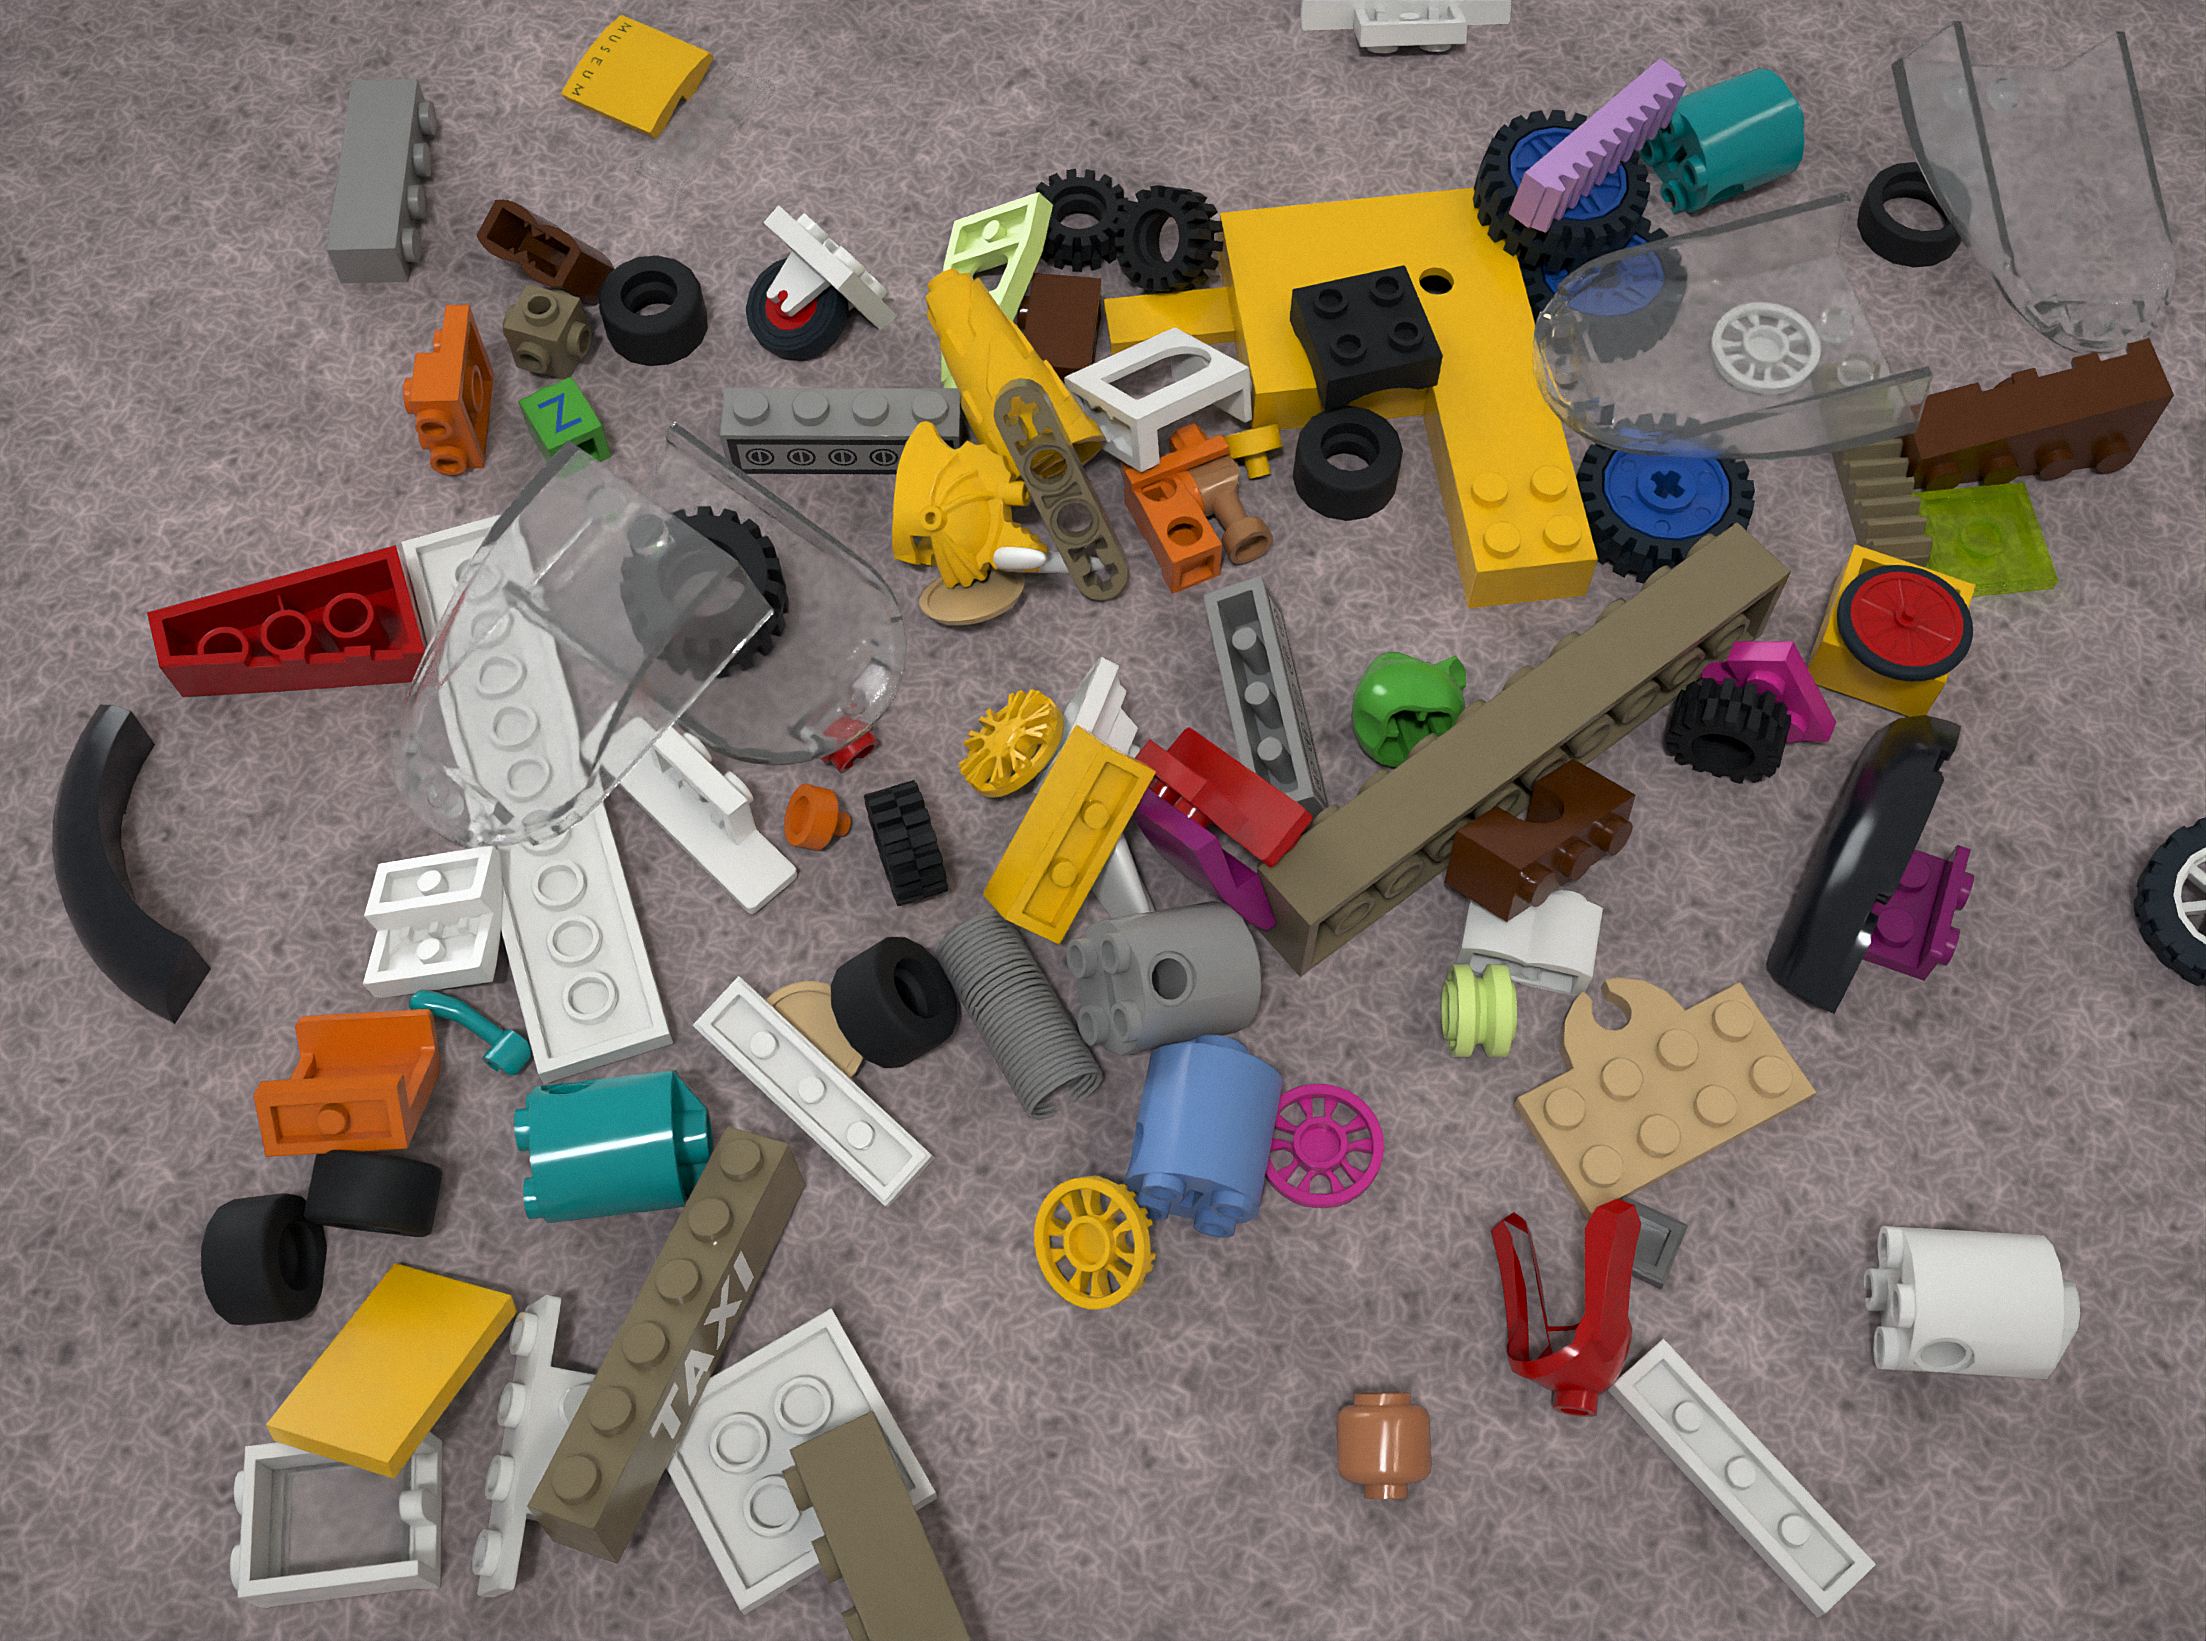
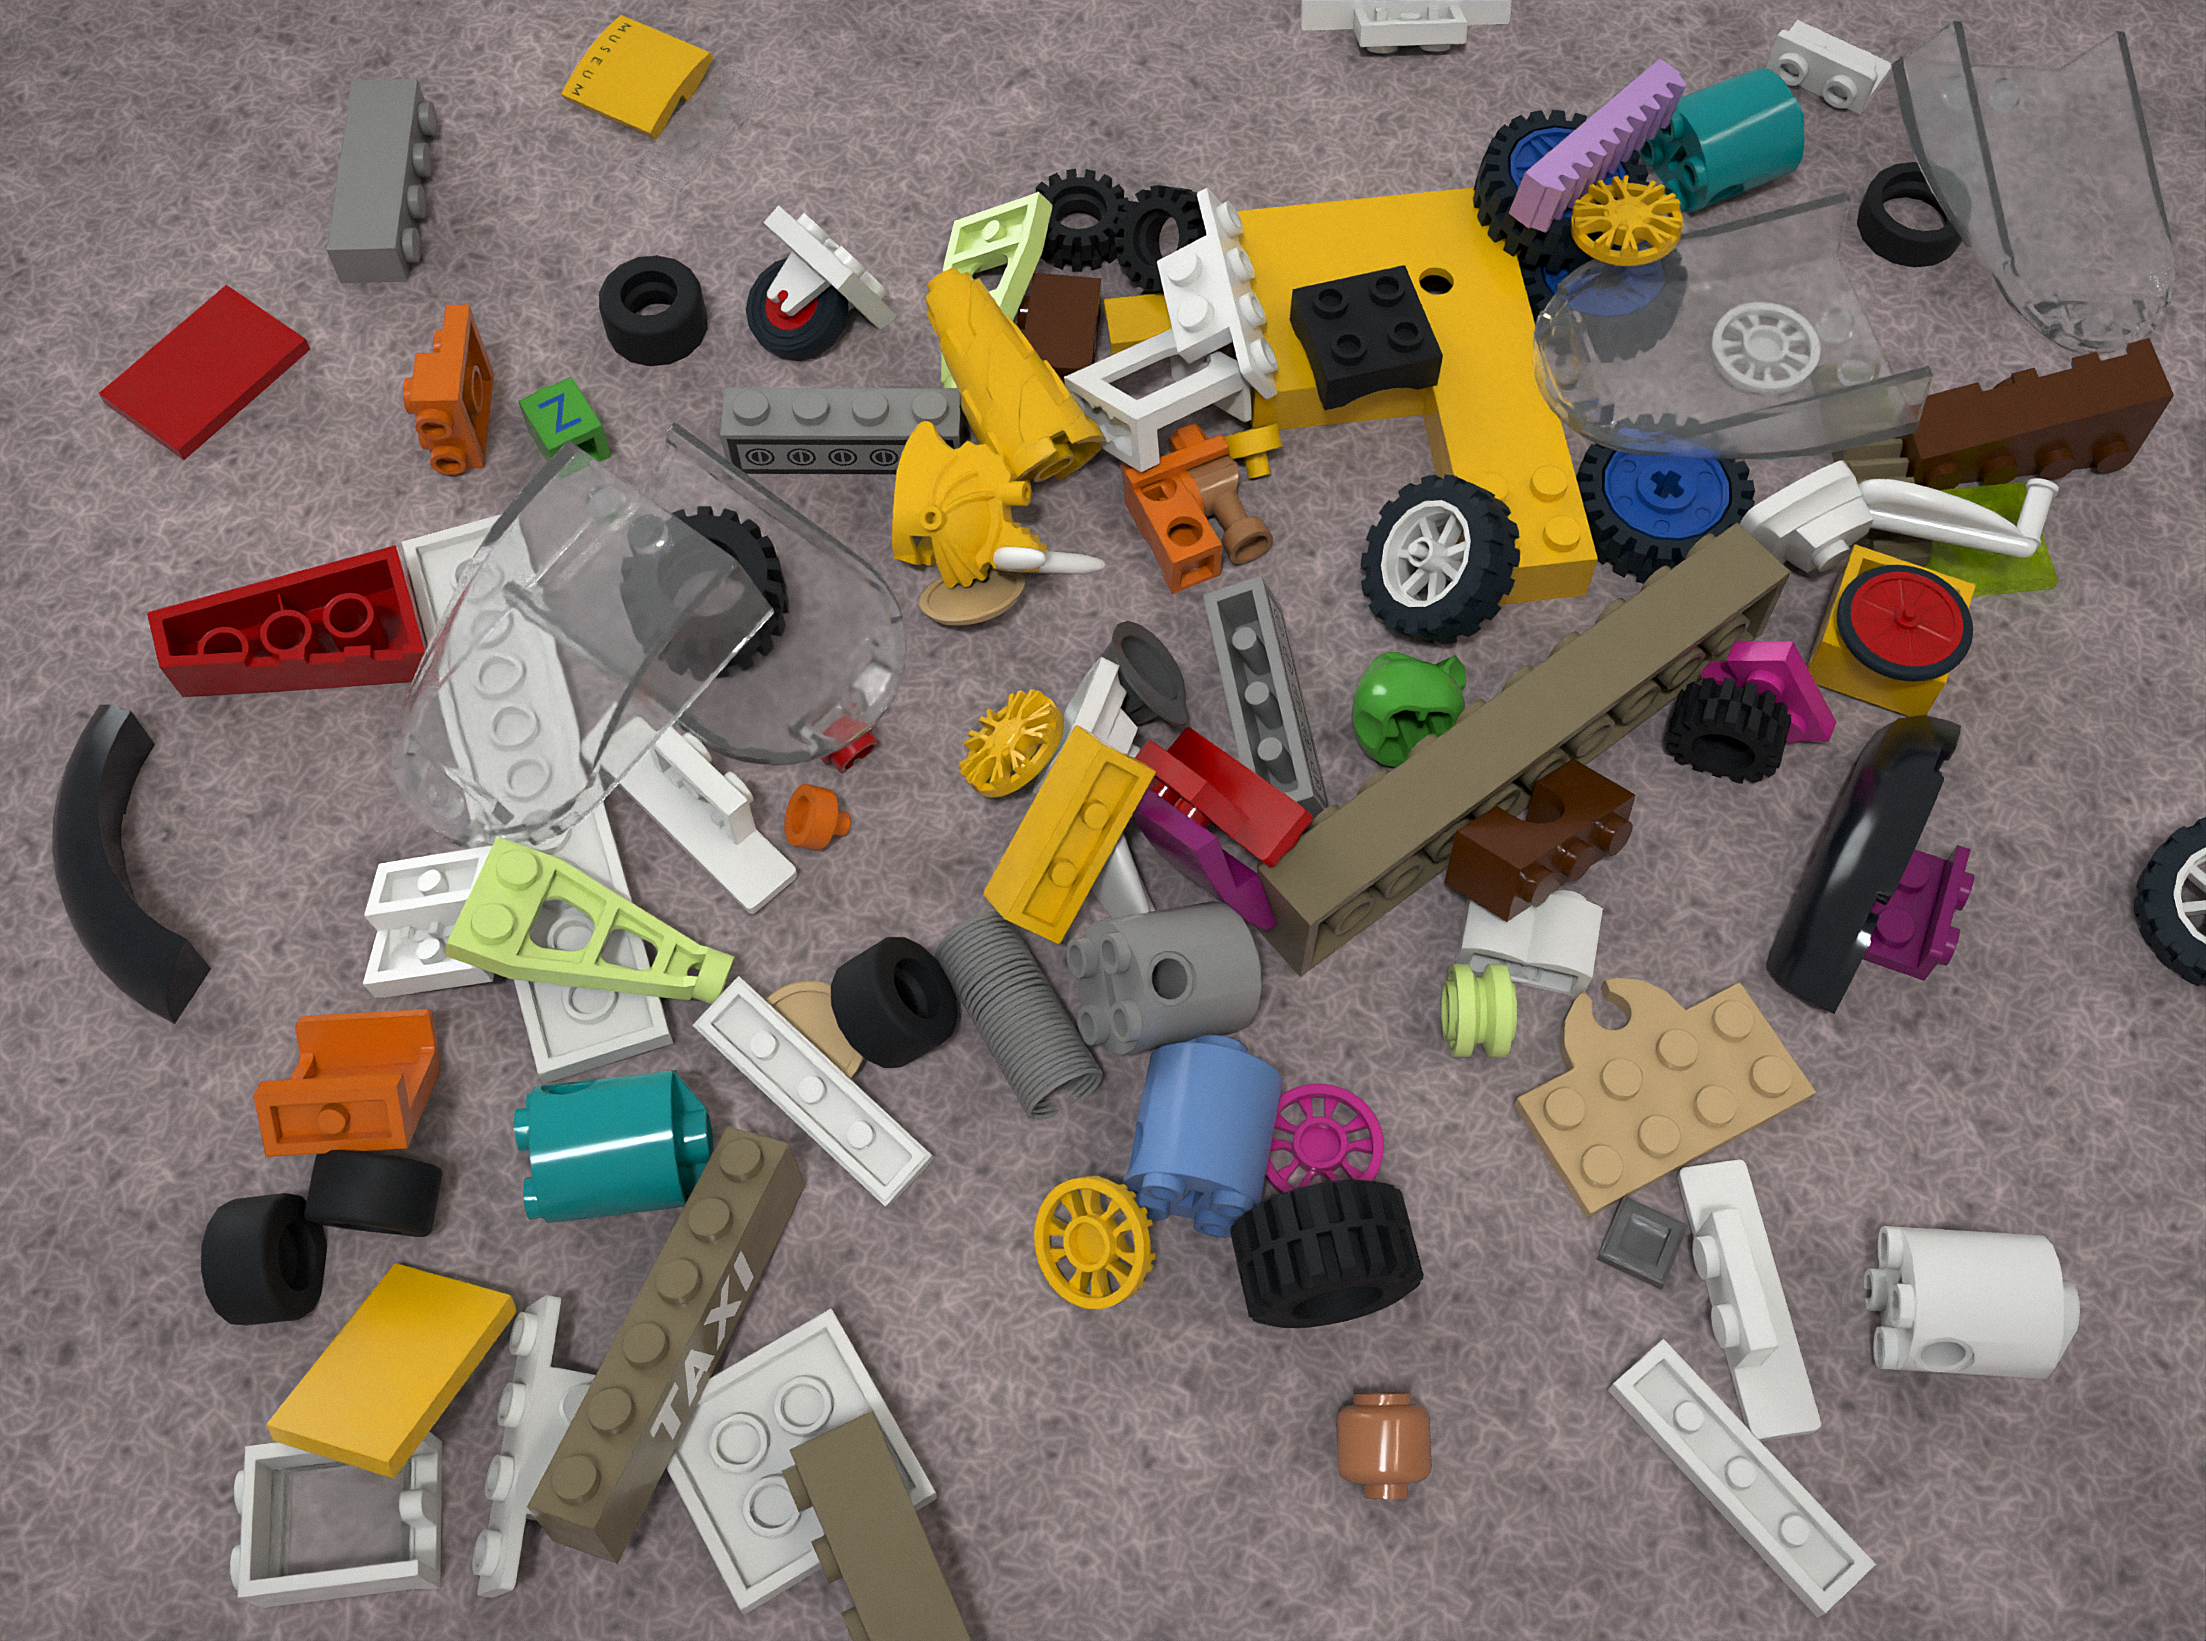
teal piece [408,990,531,1075] -> none
reddish brown brick [477,199,615,305] -> none
dark tan brick [503,284,592,380] -> none
black tyre [864,780,948,906] -> none
dark tan beam [993,378,1128,600] -> none
black tyre [1293,406,1403,521] -> none
red piece [1491,1199,1641,1417] -> none
none -> red tile [99,285,311,460]
none -> yellowish green plate [445,836,735,1005]
none -> dark grey piece [1096,621,1188,727]
none -> white bracket [1157,187,1278,400]
none -> black tyre [1230,1180,1423,1328]
none -> black wheel [1361,474,1520,644]
none -> yellow wheel [1570,176,1683,266]
none -> white bracket [1677,1159,1821,1442]
none -> white piece [1740,460,2059,573]
none -> white bracket [1765,20,1893,115]

